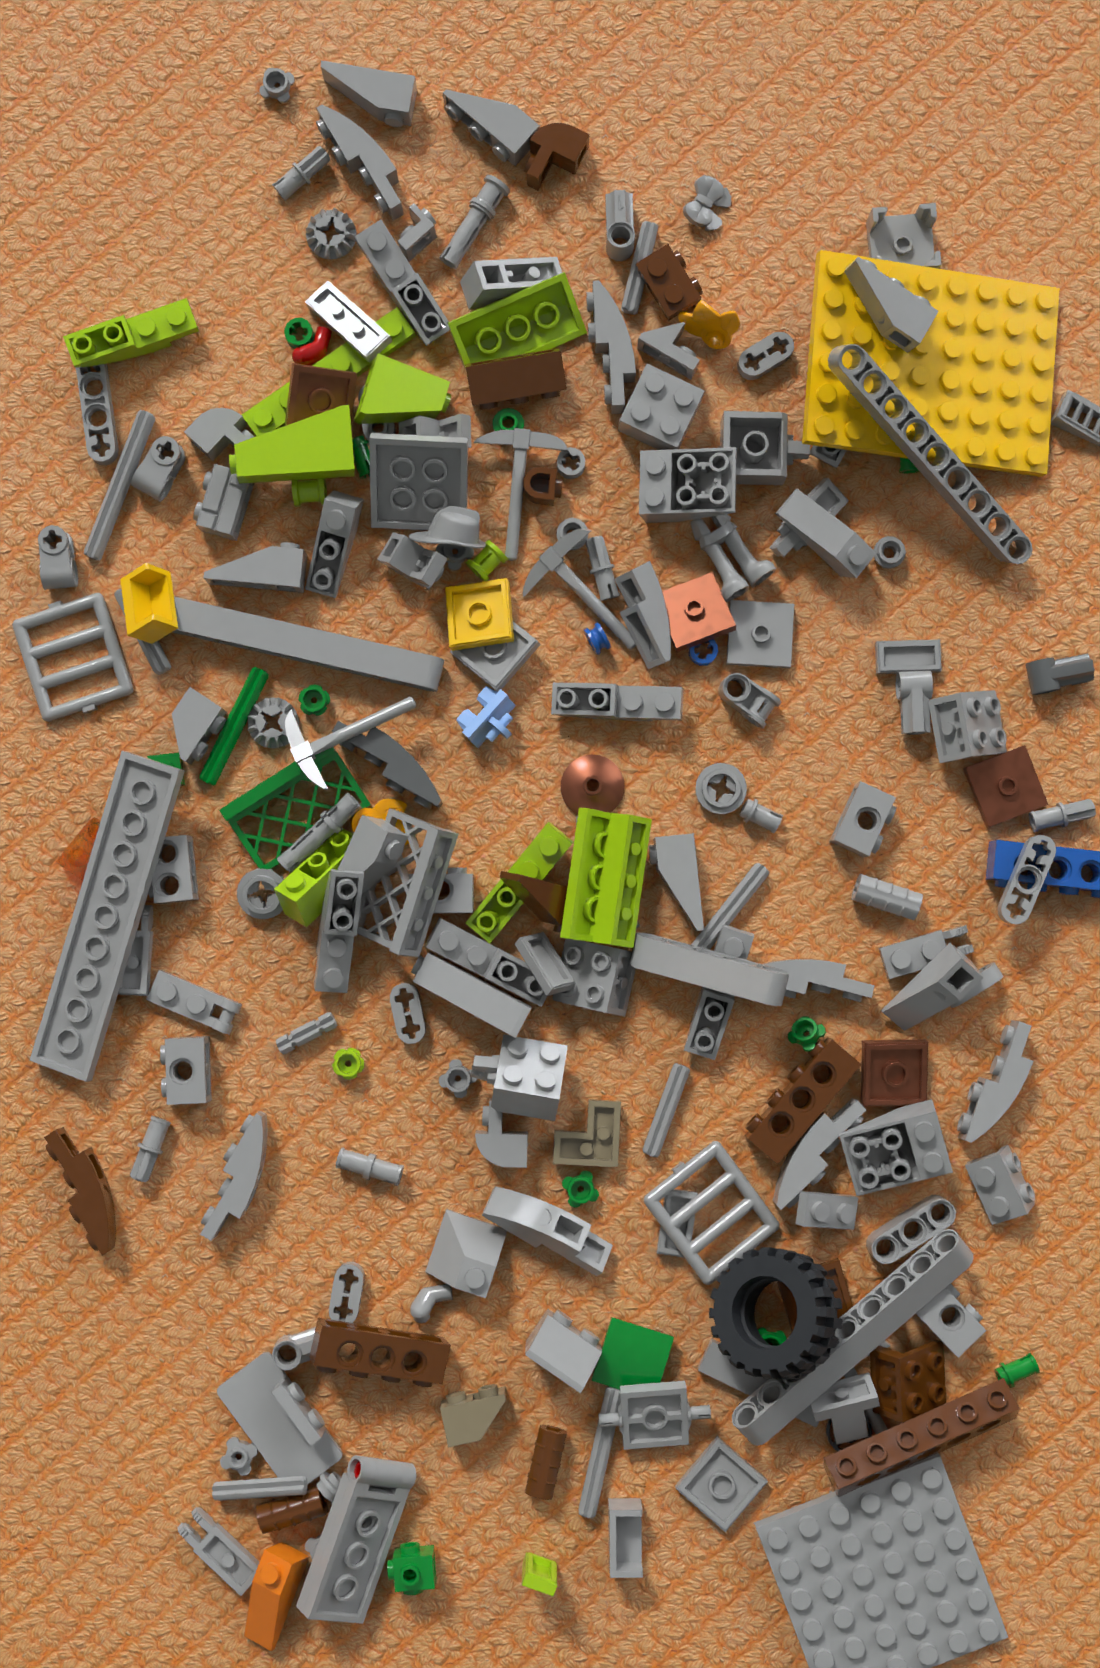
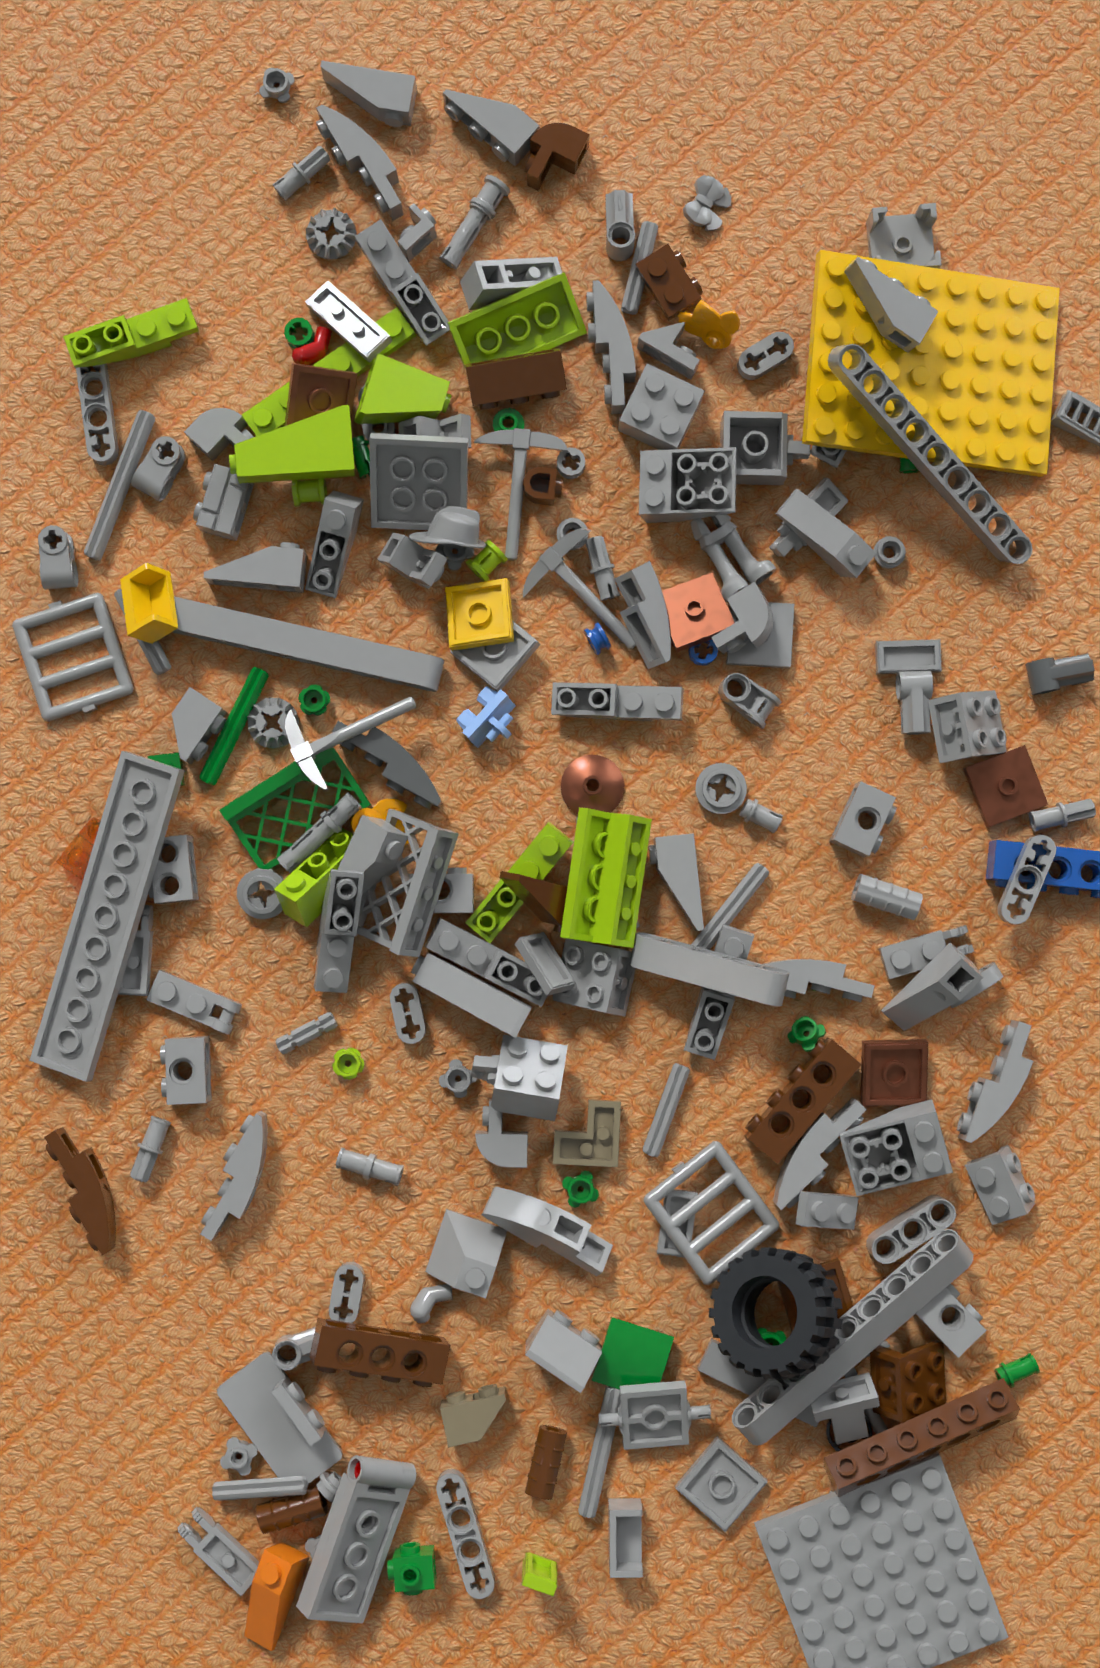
none -> light grey beam [436,1469,495,1599]
none -> light grey brick [711,582,773,654]

